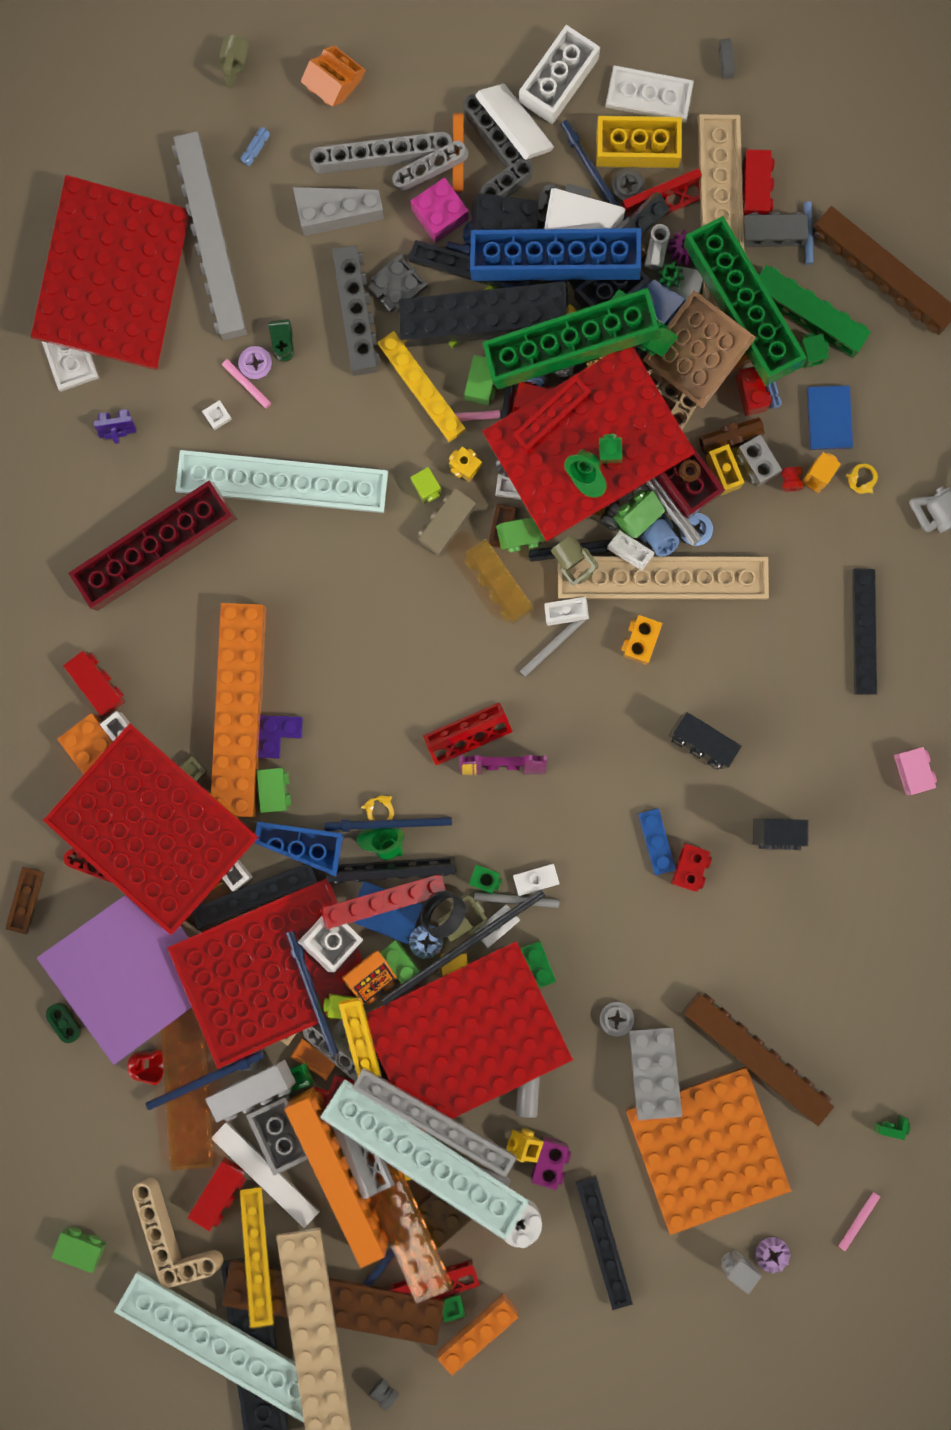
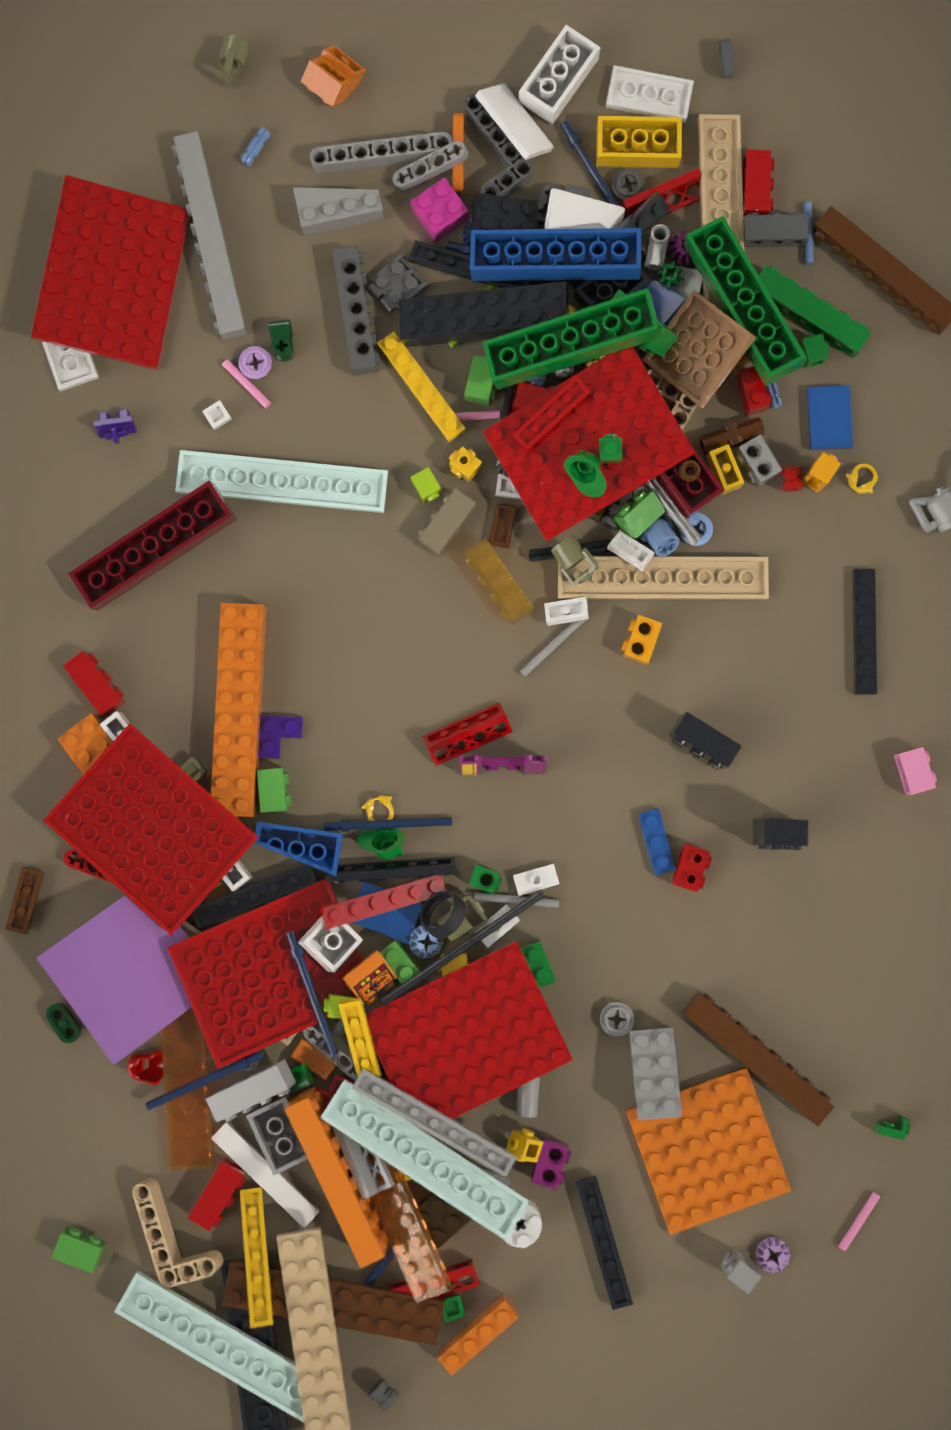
bright green brick [496,517,546,553] -> none

